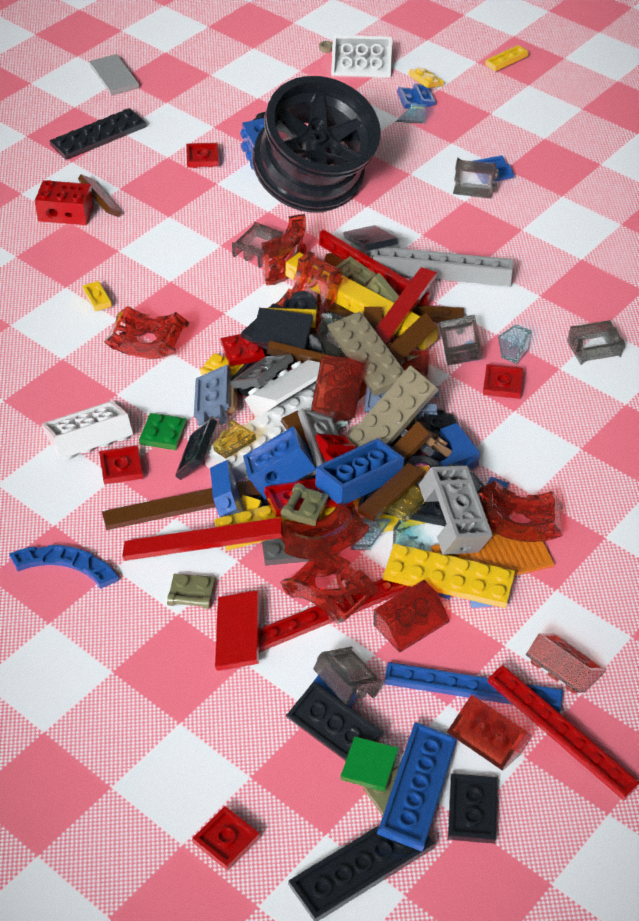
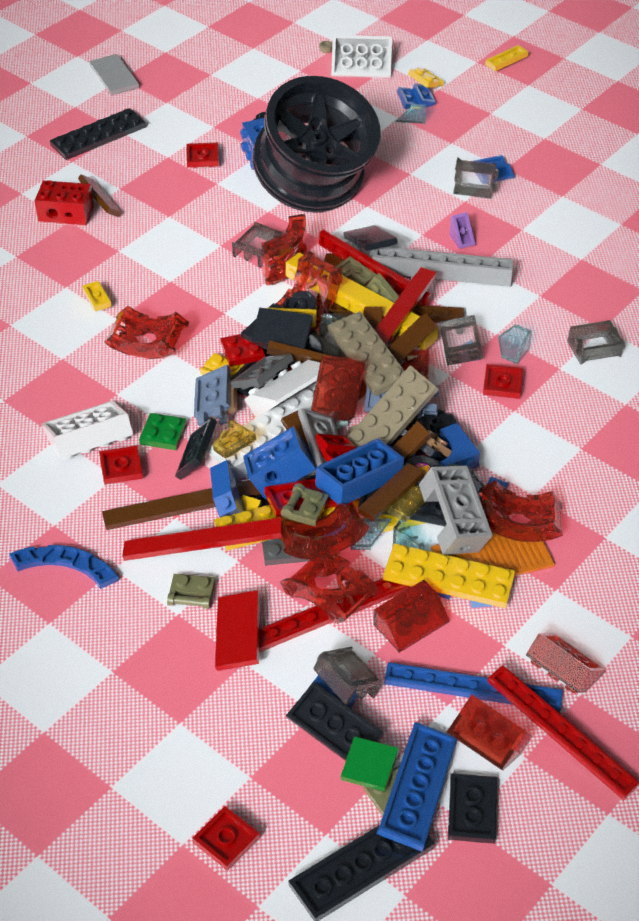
none -> medium lavender slope [449,212,475,249]

